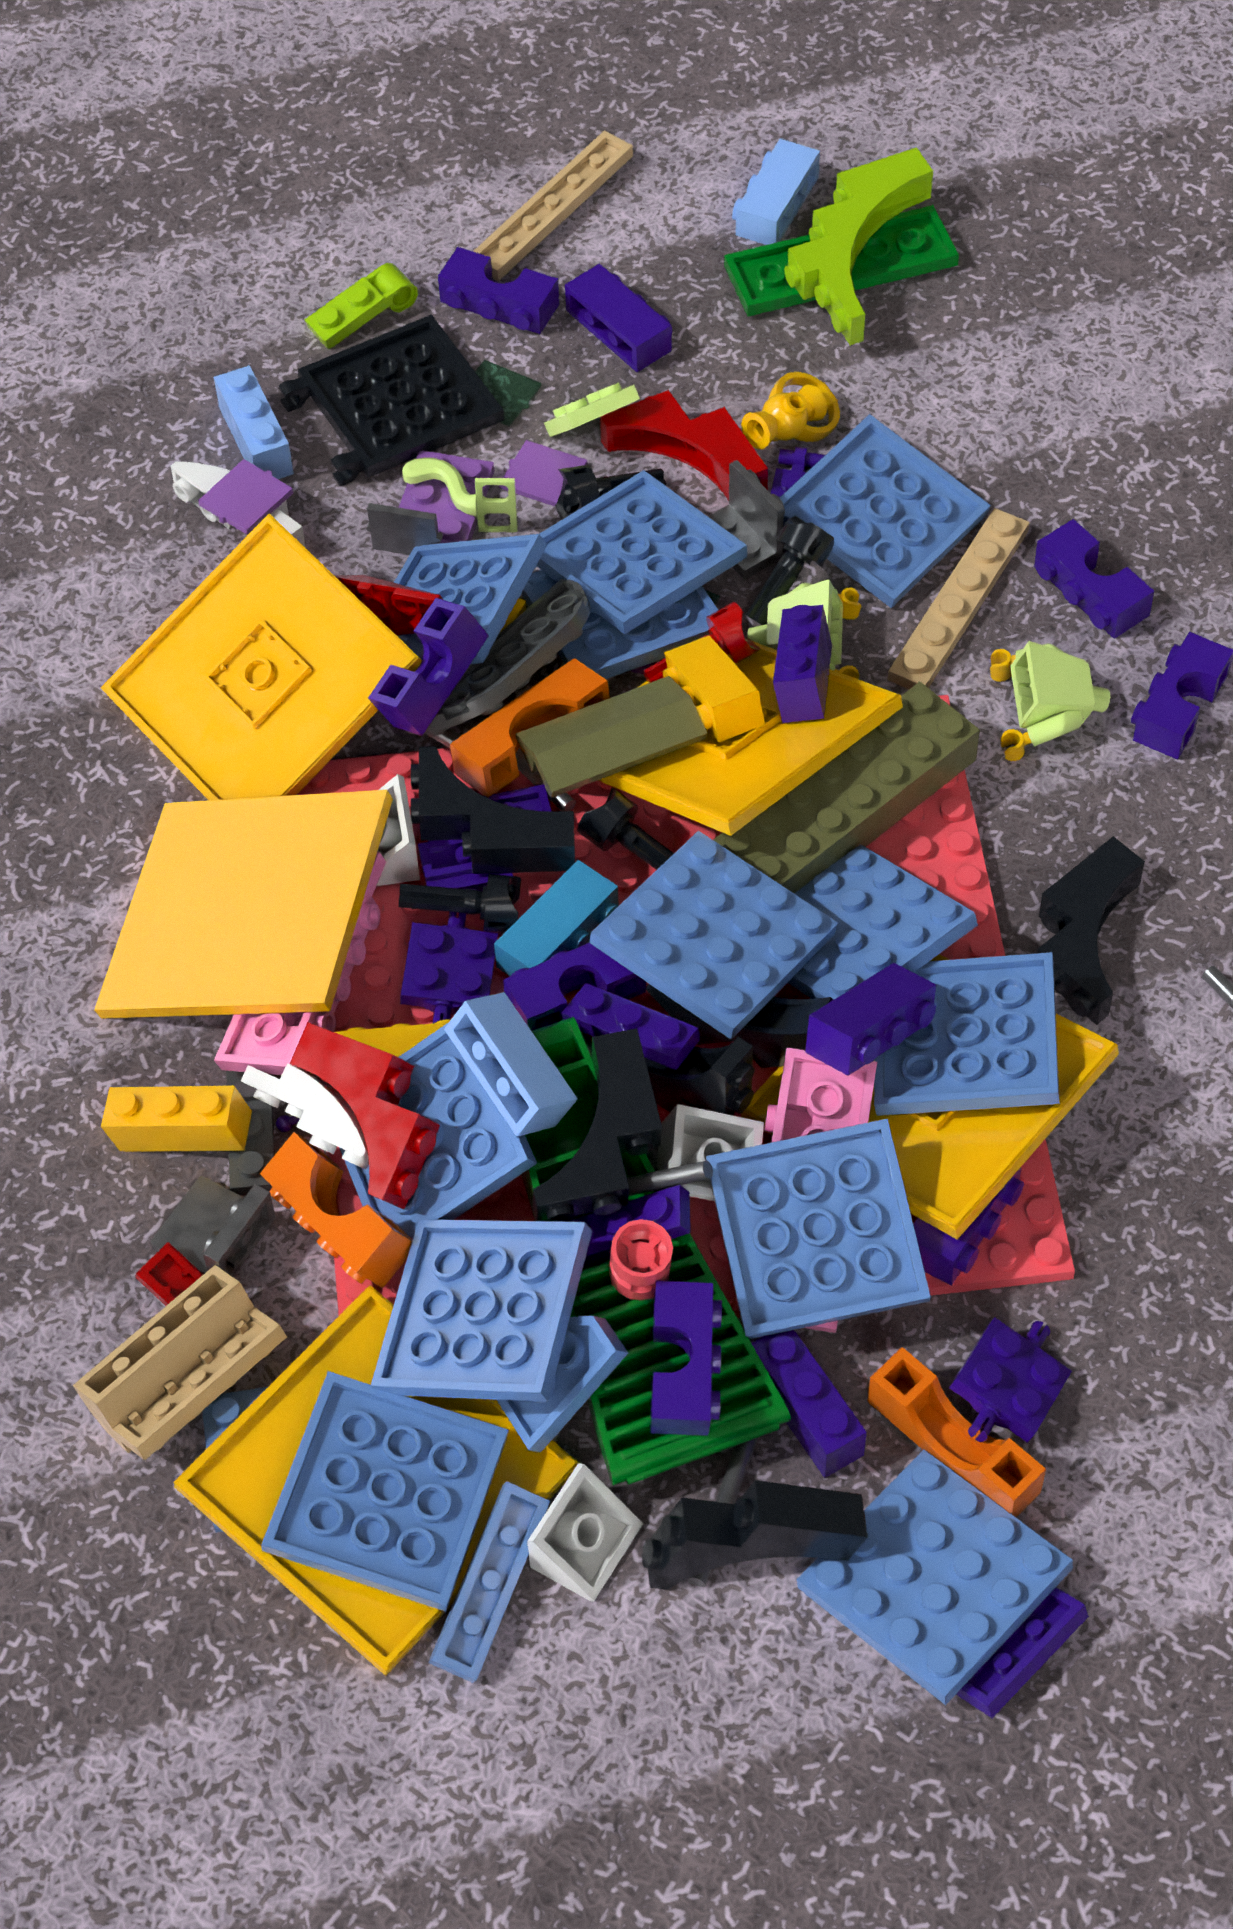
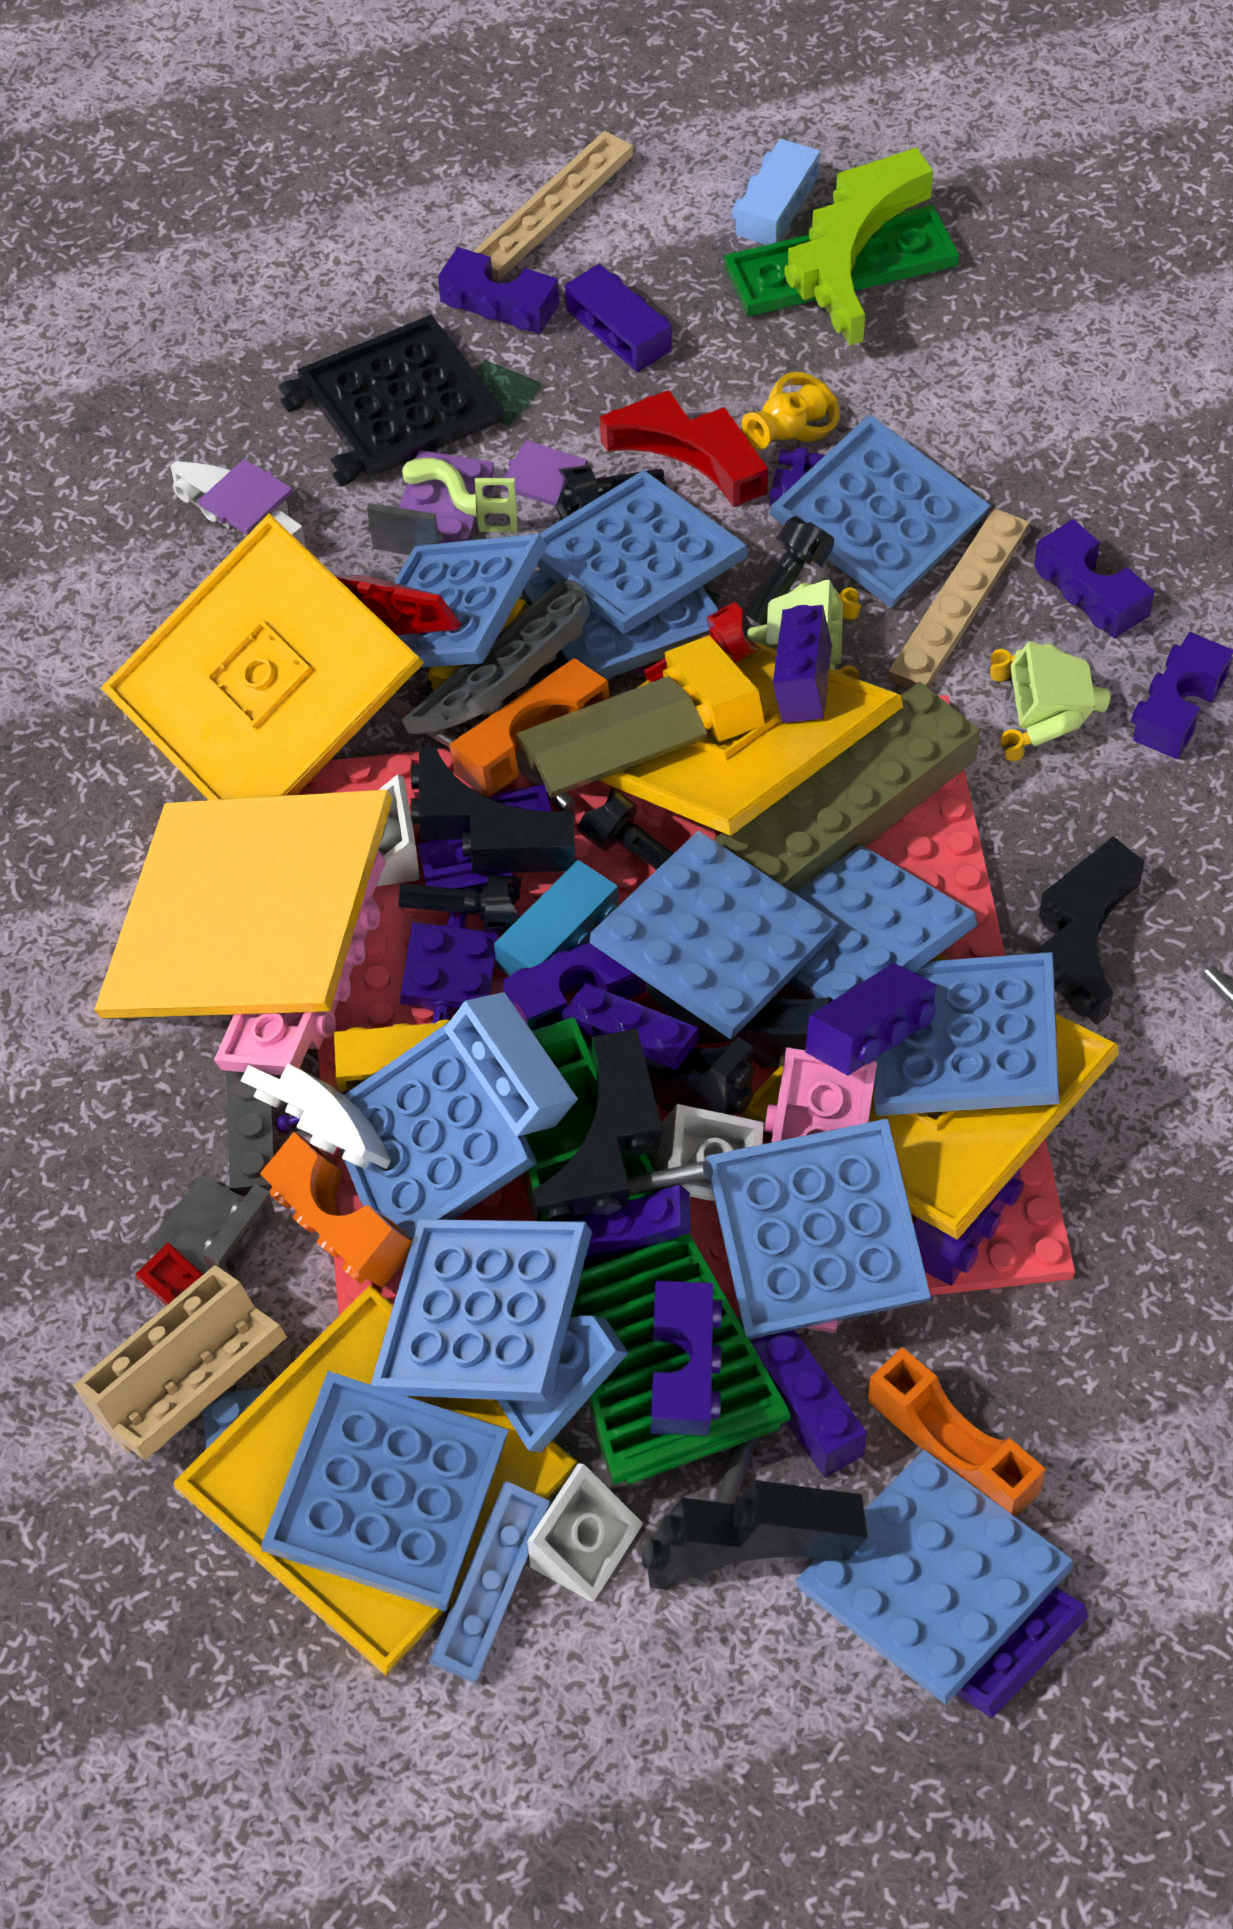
yellow brick [101,1085,252,1152] -> none
light blue brick [214,365,293,479] -> none
arch [289,1022,440,1210] -> none
lime plate [304,263,418,349] -> none
dark purple arch [368,598,489,736] -> none
yellowish green plate [544,382,640,437] -> none
coral wheel [609,1219,673,1301] -> none
flat silver bracket [708,460,785,580] -> none
dark purple plate [949,1317,1072,1443] -> none

